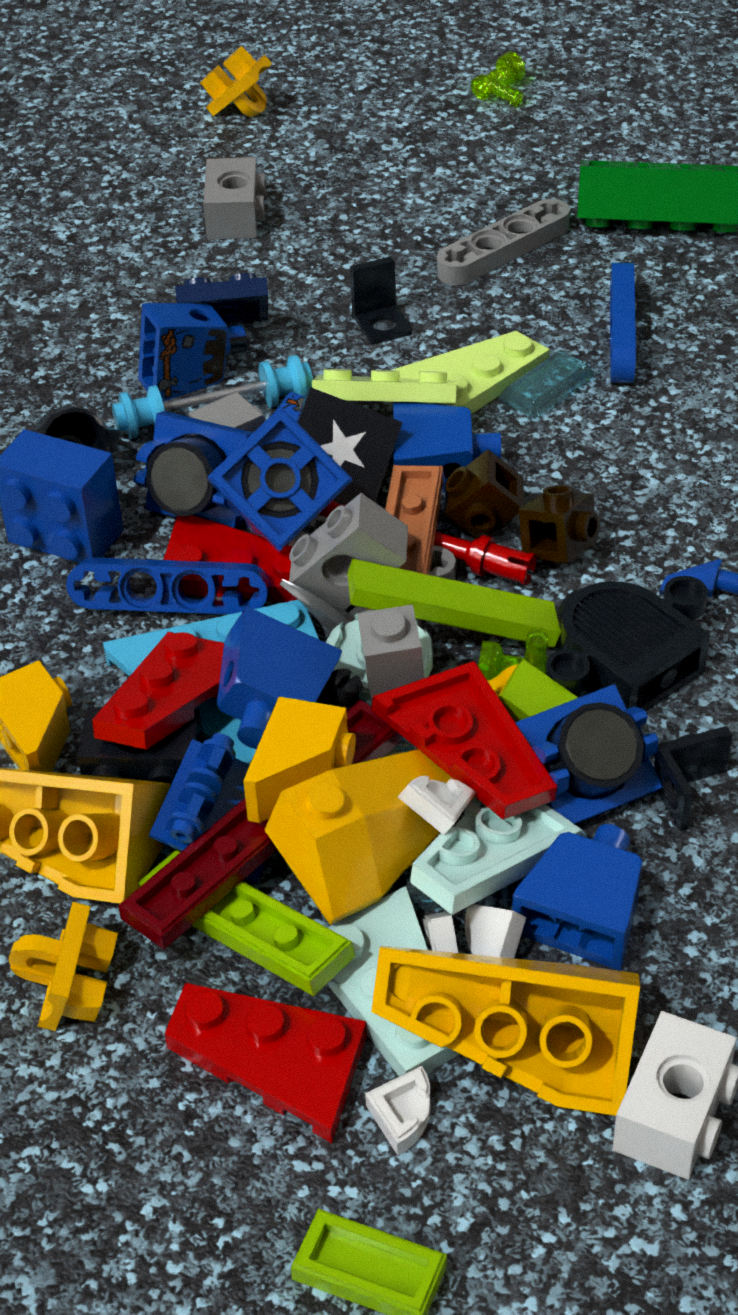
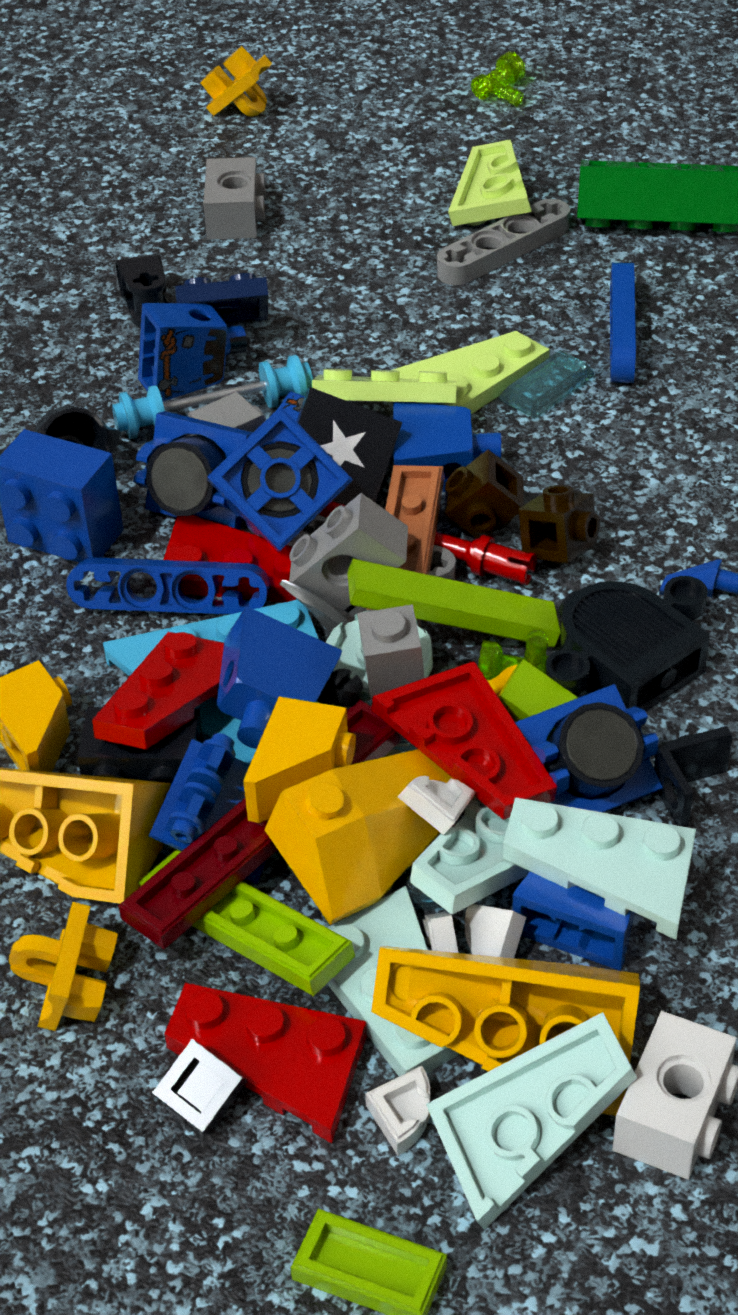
black bracket [350,257,412,345] -> none
none -> black piece [116,253,167,327]
none -> plate [152,1039,248,1134]
none -> light aqua wing [426,1012,637,1230]
none -> yellowish green wing [448,140,532,226]
none -> light aqua wing [503,797,696,940]

